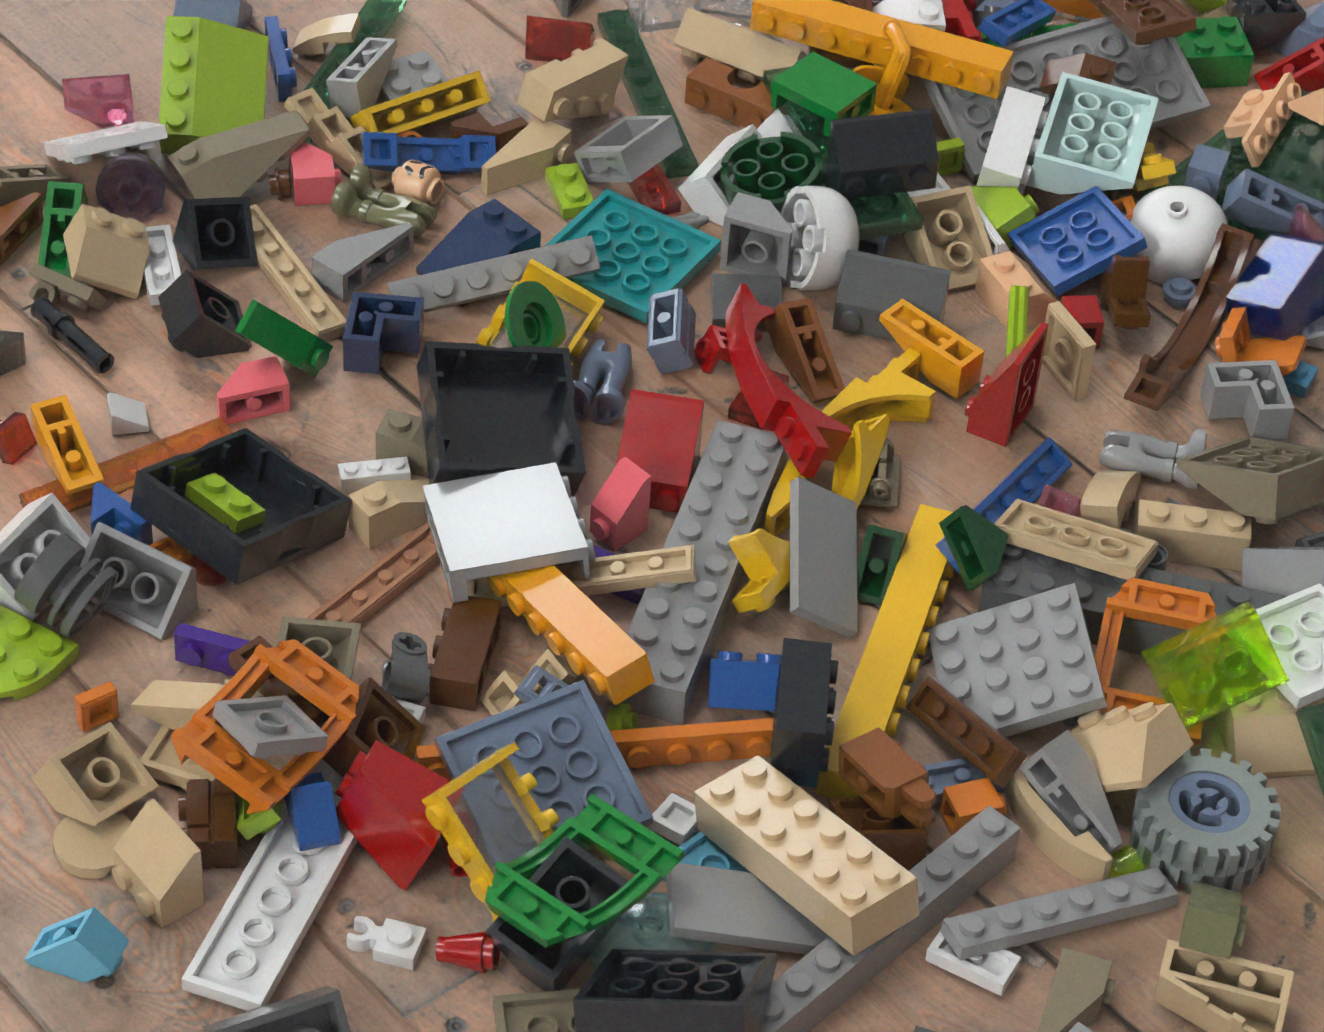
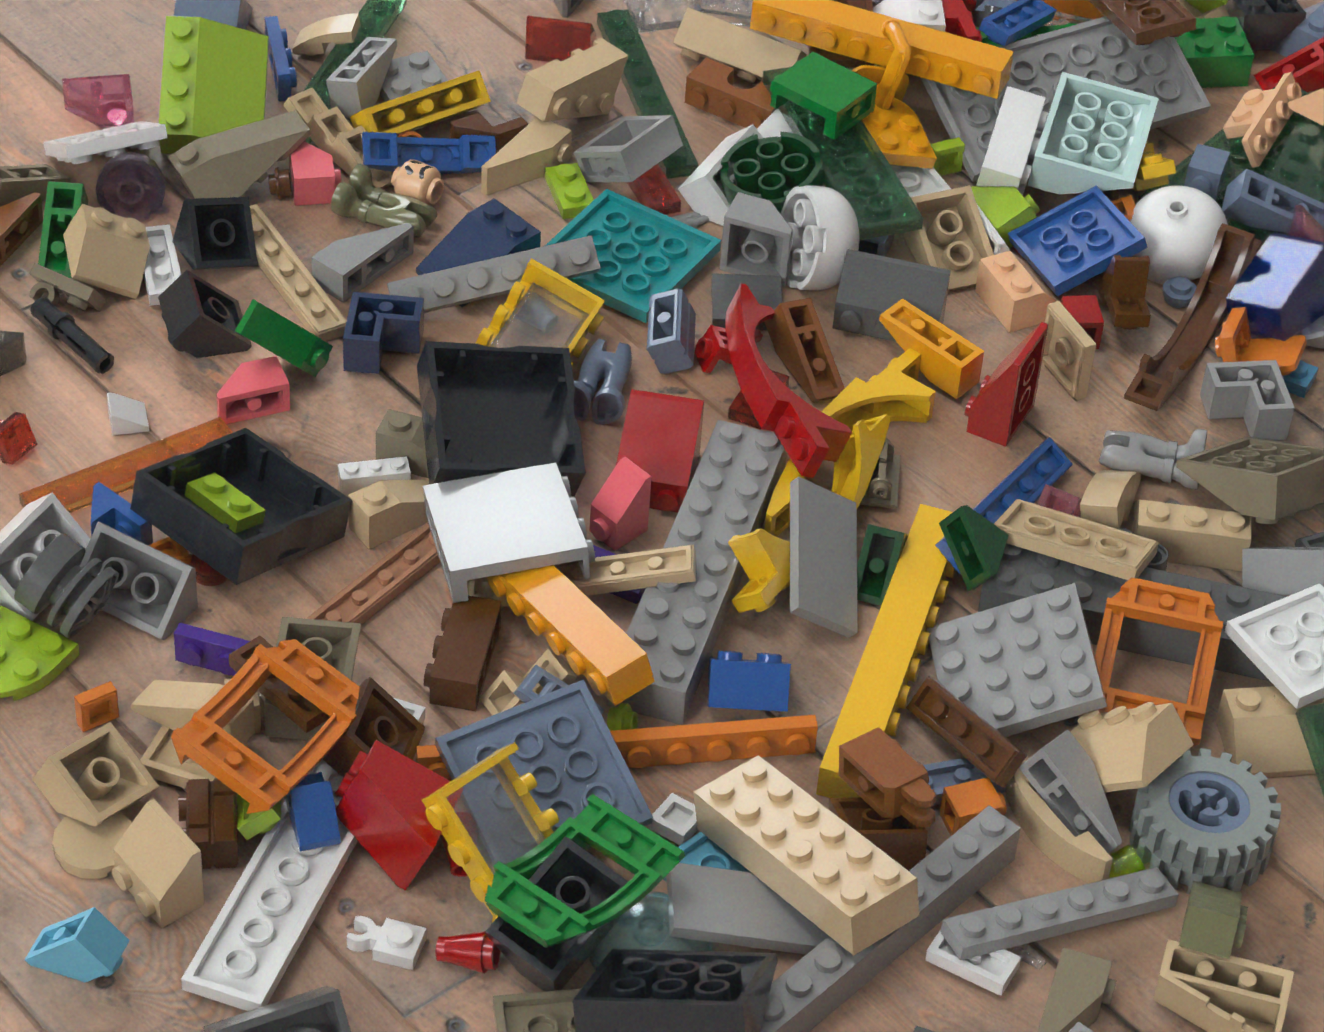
light orange slope [30,394,104,495] -> none
light grey plate [212,695,328,759] -> none
dark grey piece [382,632,430,703] -> none
green hat [505,281,566,347] -> none
black brick [770,638,838,788] -> none
black slope [825,109,939,199] -> none
lime axle [1006,285,1029,357] -> none
reddish brown slope [1038,53,1117,96] -> none
clear neon green slope [1141,601,1289,729] -> none

